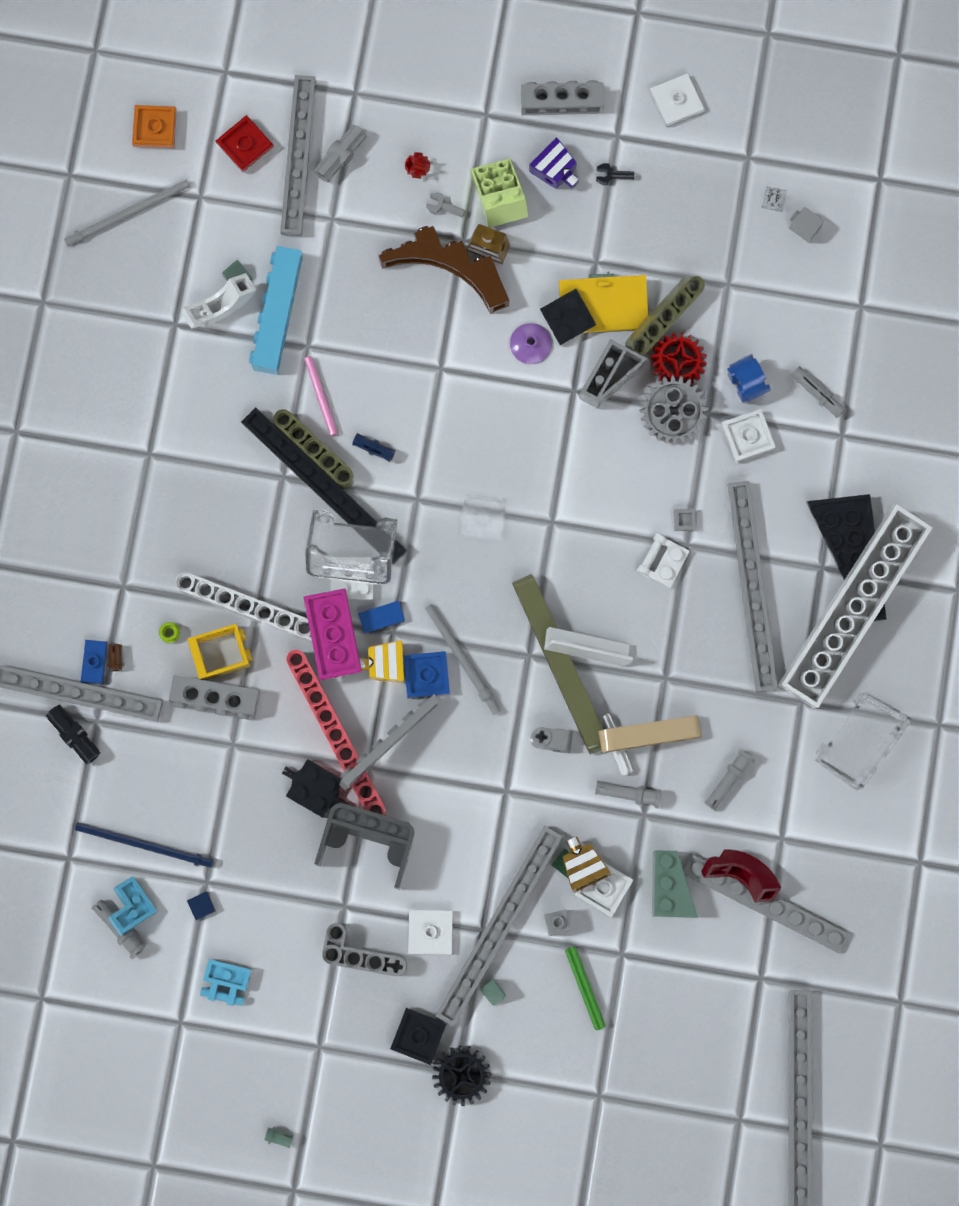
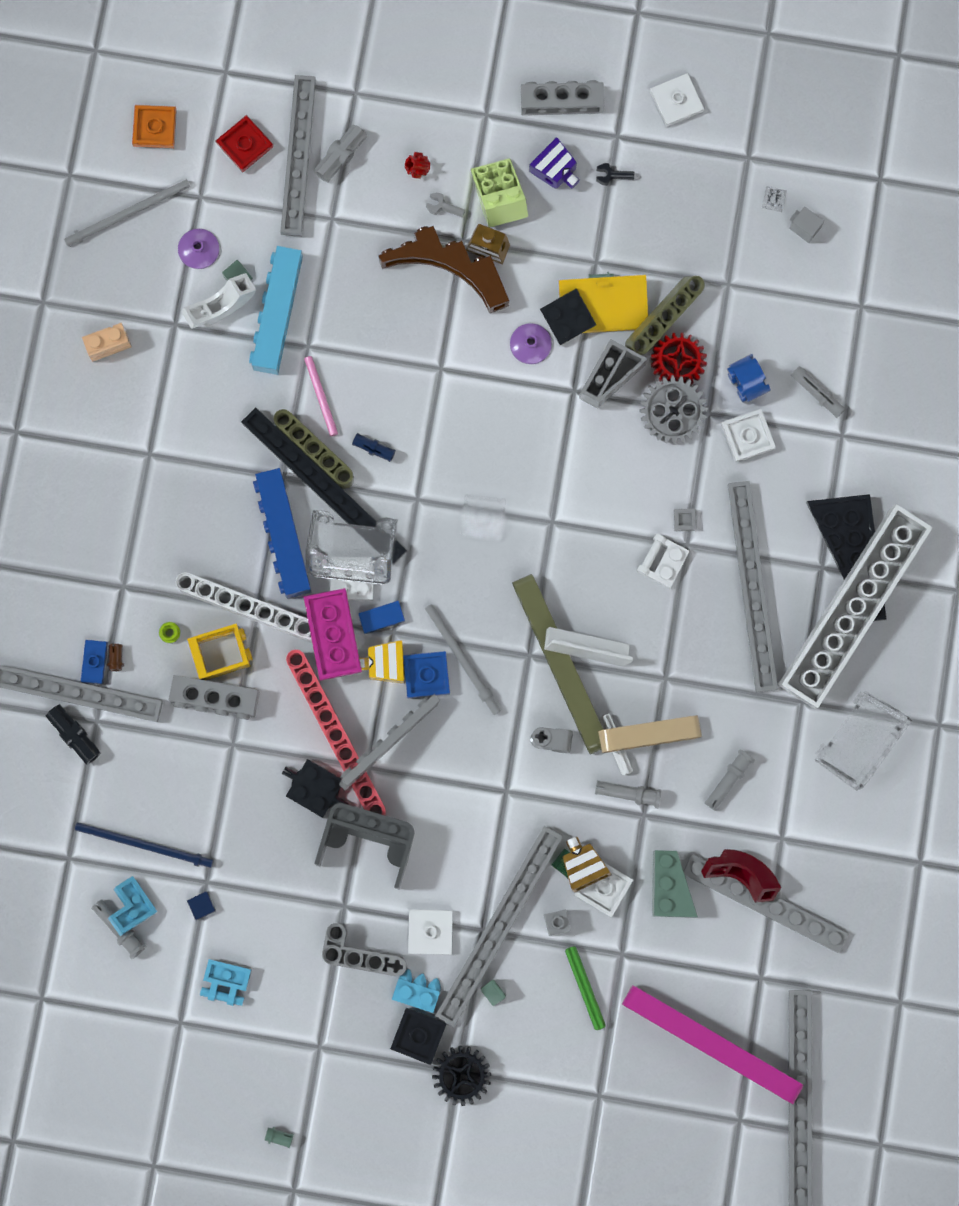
none -> light nougat brick [82,323,132,362]
none -> medium lavender dish [178,229,219,269]
none -> blue brick [253,468,312,599]
none -> medium azure plate [392,969,441,1013]
none -> dark pink beam [622,985,804,1104]

